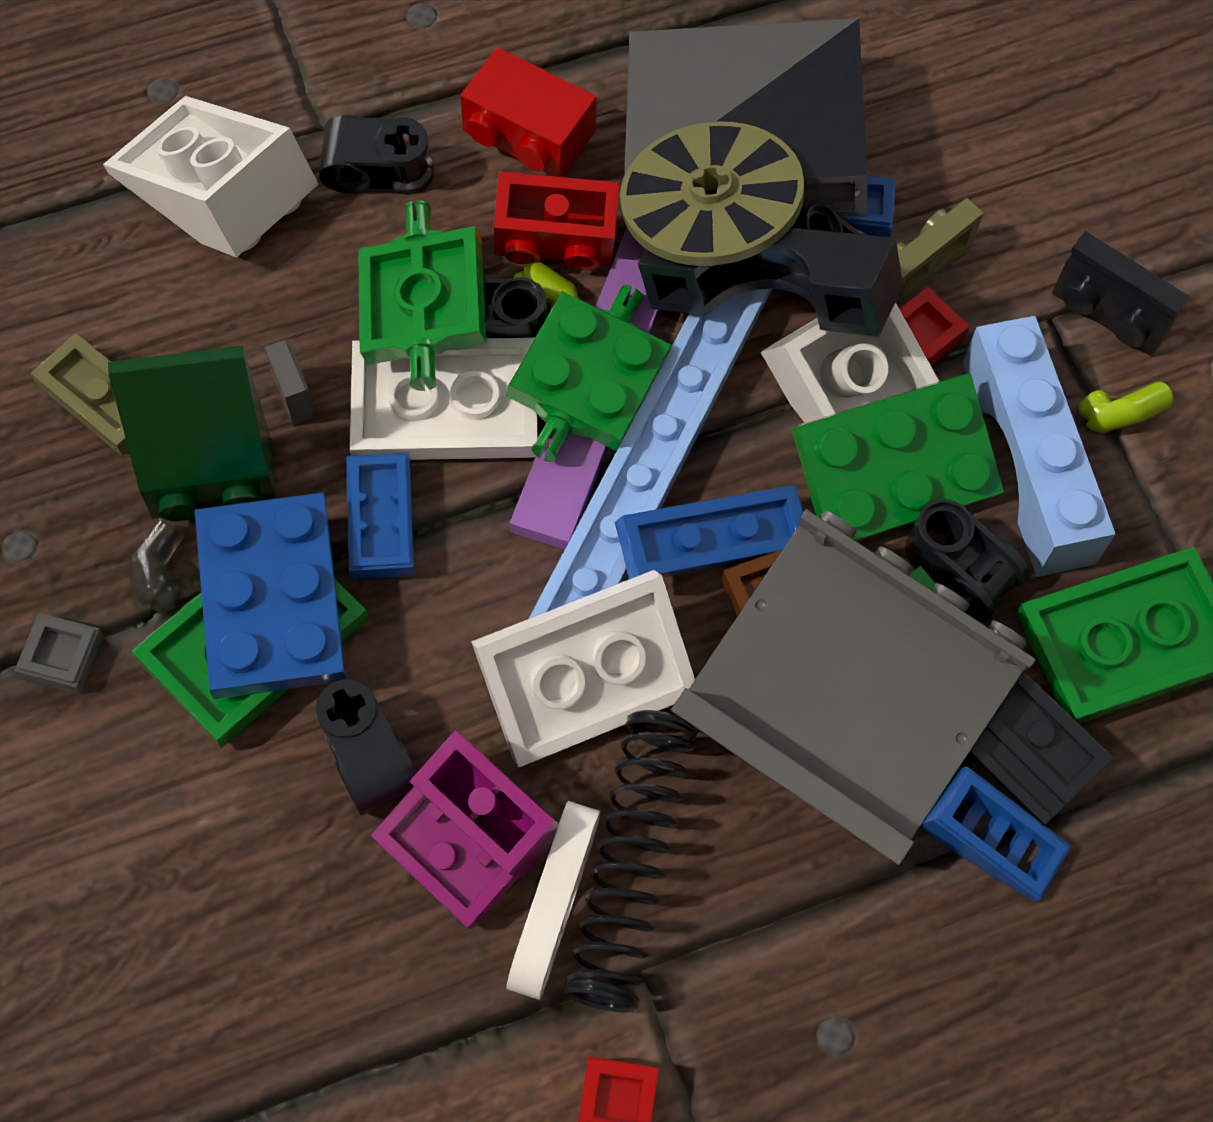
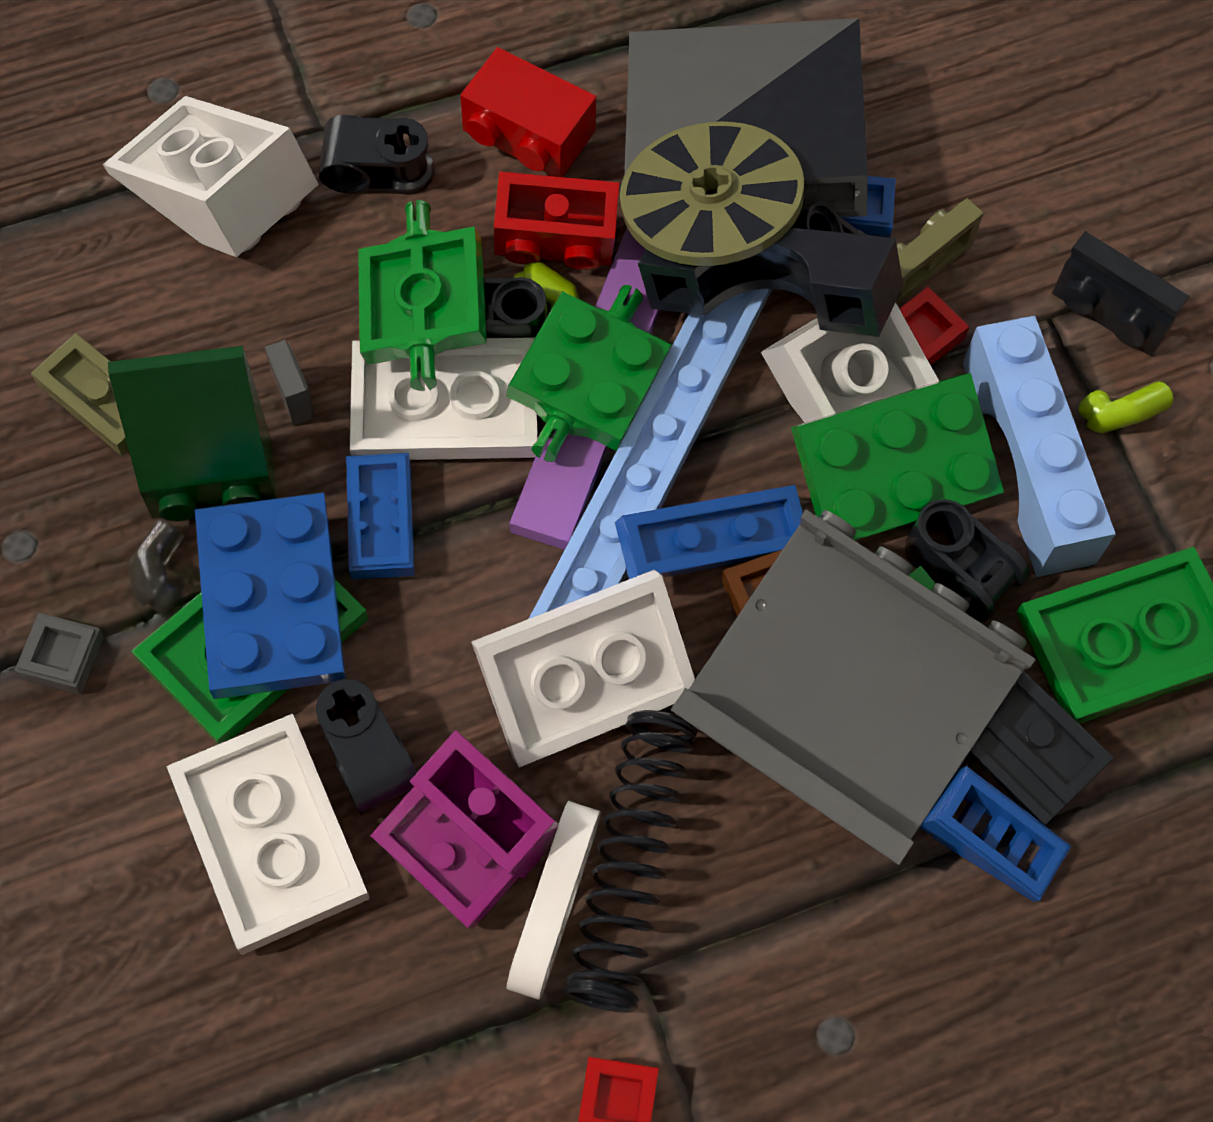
none -> white plate [167,714,370,955]

